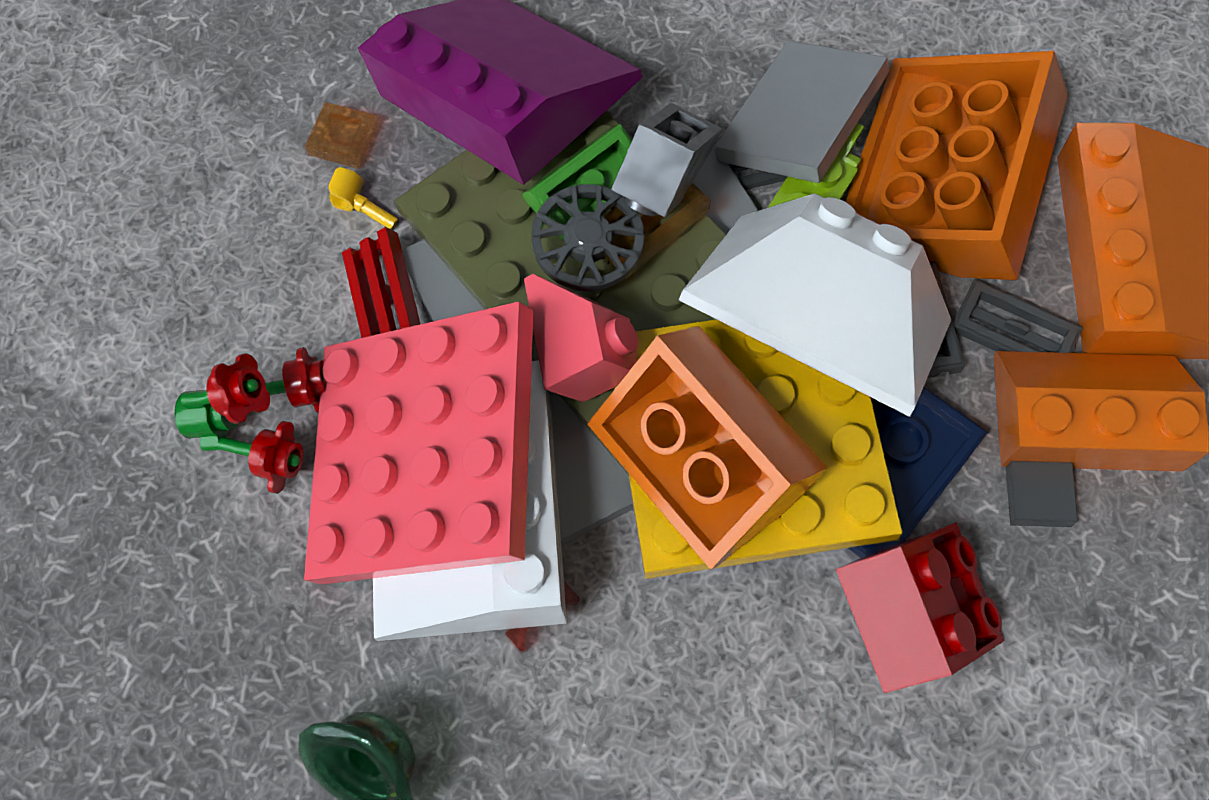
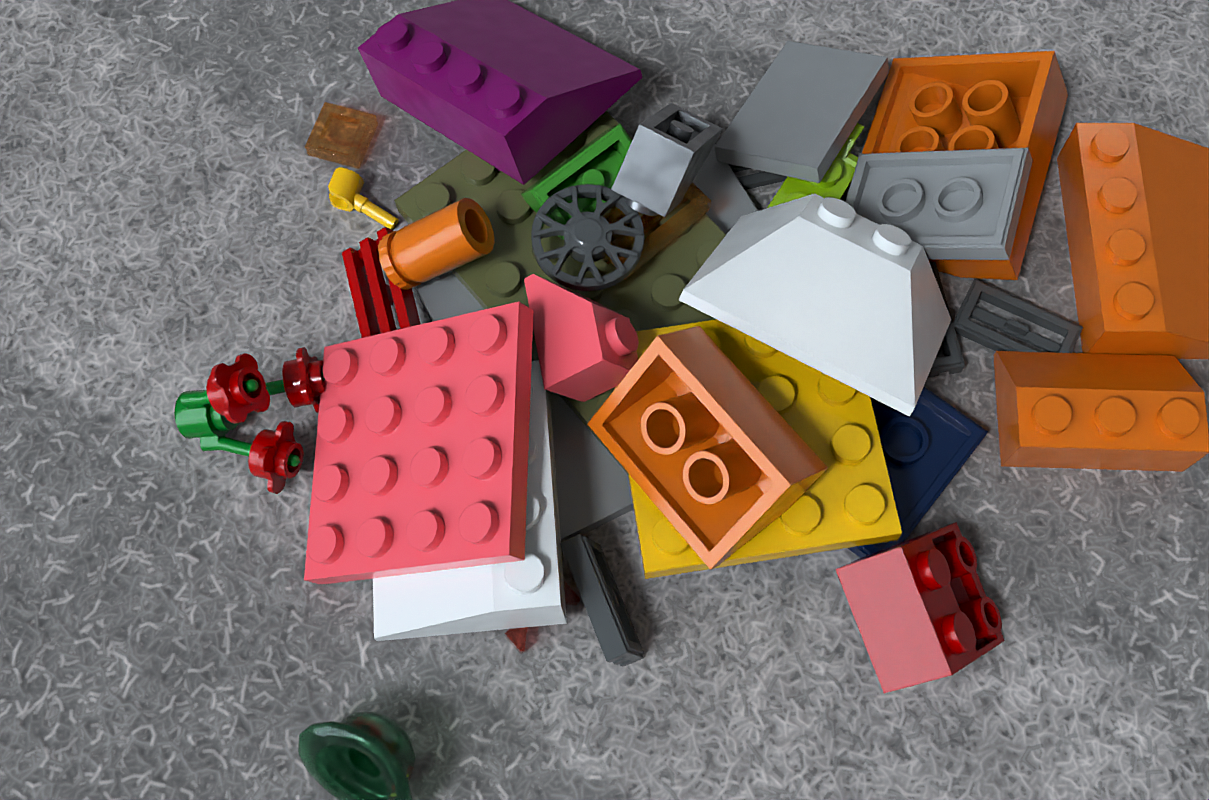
dark grey tile [1006,461,1078,527] -> none
none -> orange piece [378,198,495,290]
none -> dark grey tile [560,534,645,667]
none -> light grey tile [845,148,1033,260]

